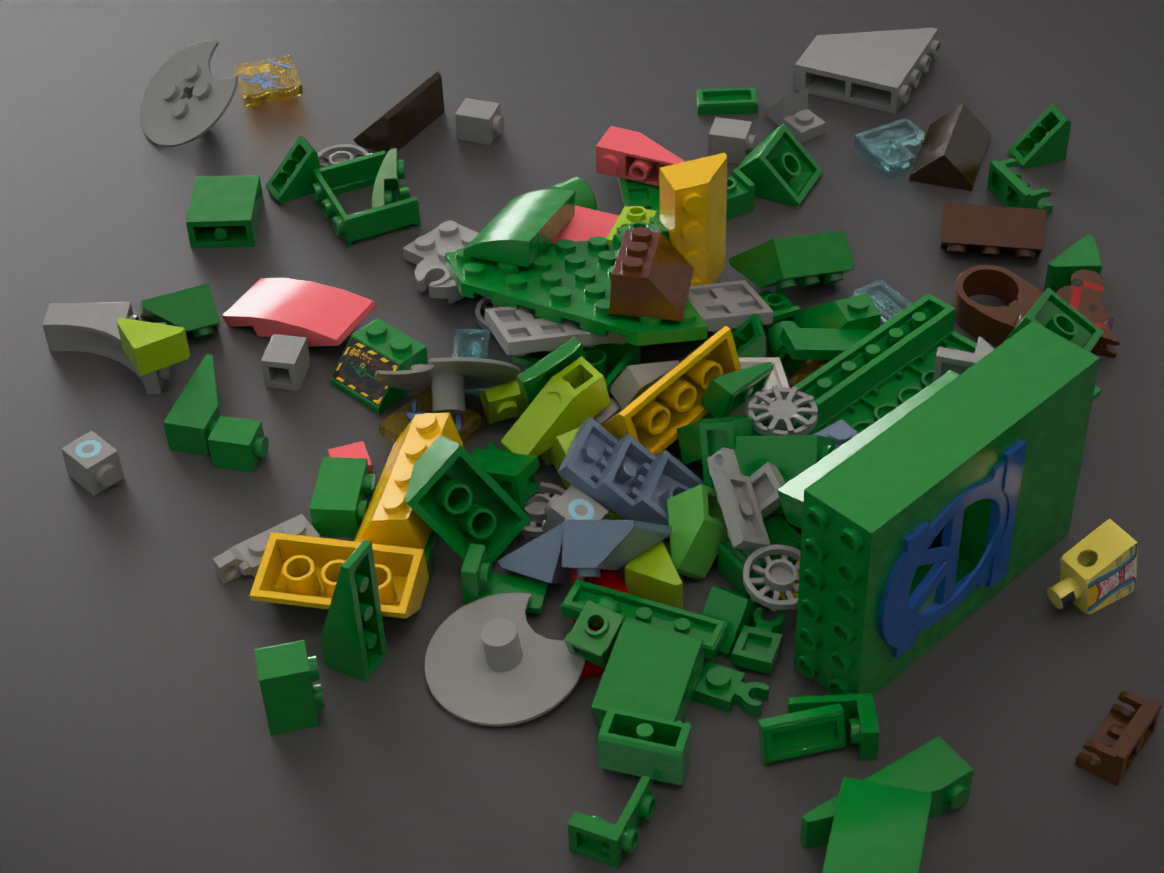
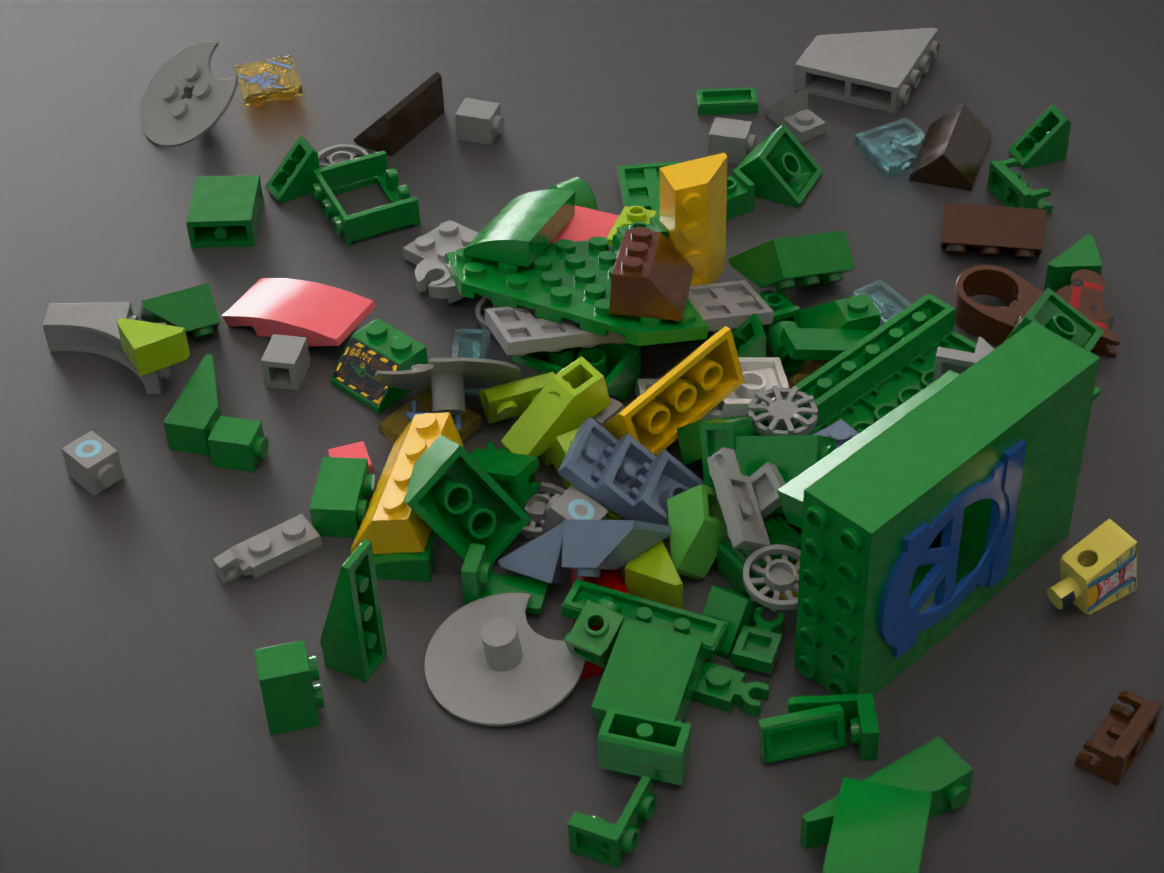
yellow slope [249,532,429,619] -> none
green slope [372,148,406,209] -> none
green slope [516,337,587,405] -> none
coral slope [596,126,685,187] -> none
light grey slope [610,360,679,409] -> none
green slope [701,362,774,418] -> none

